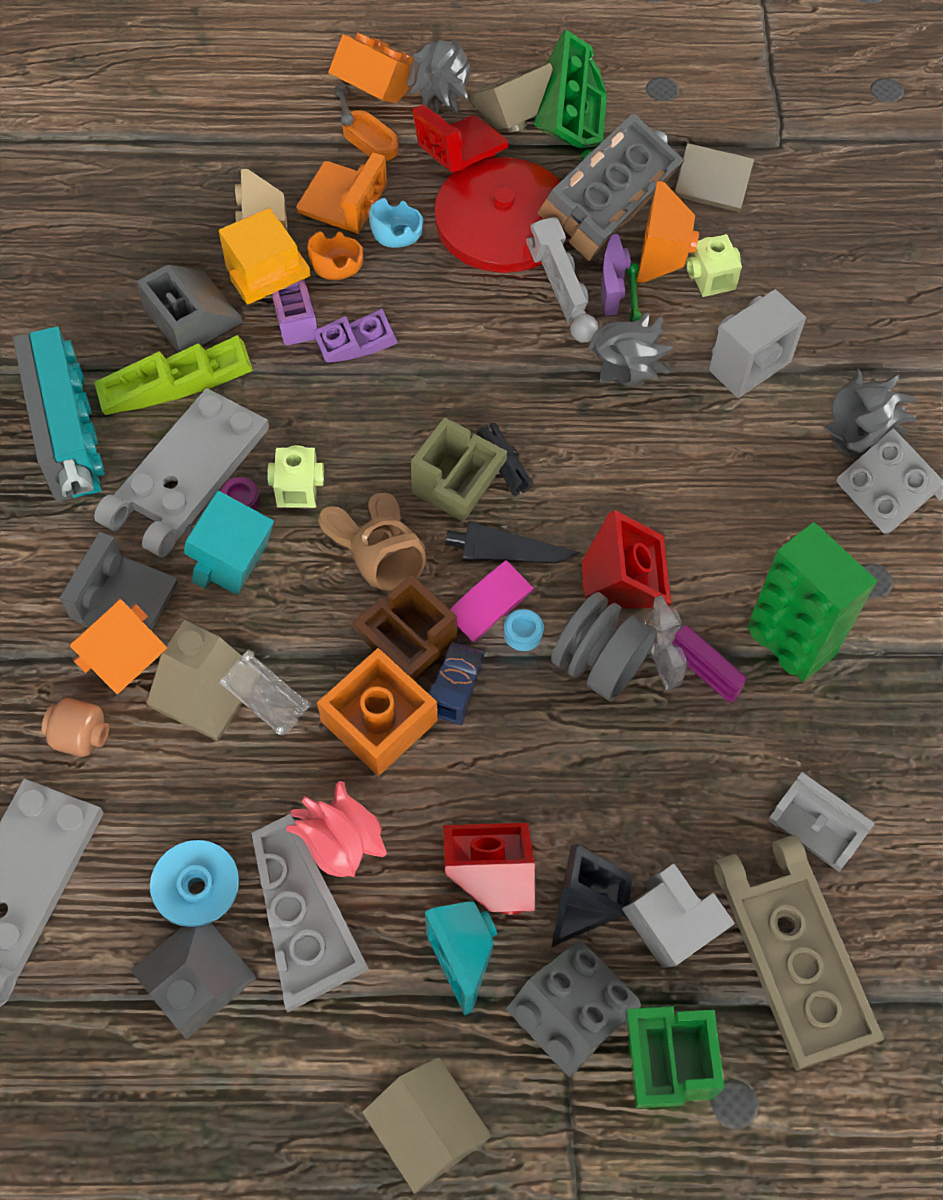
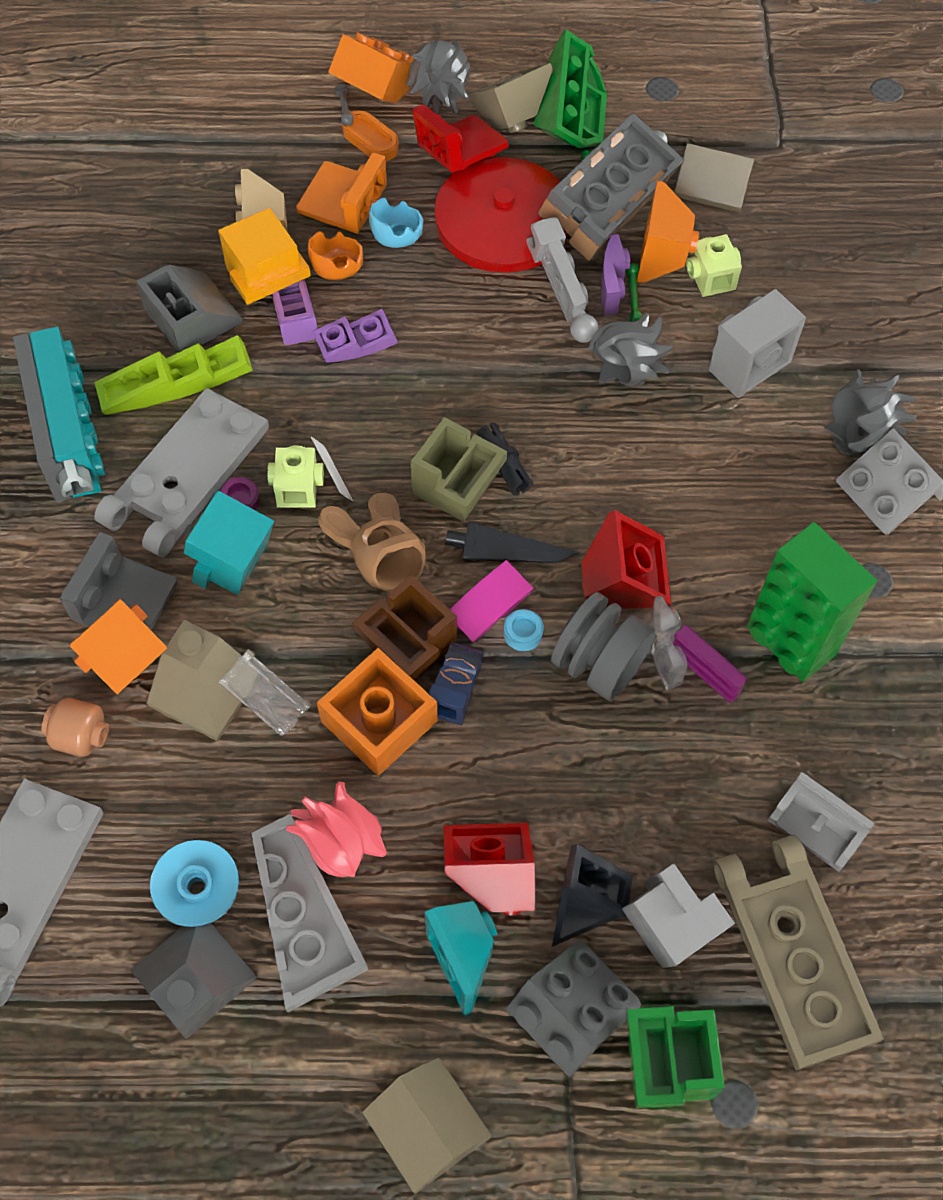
none -> white sticker [311,437,353,502]

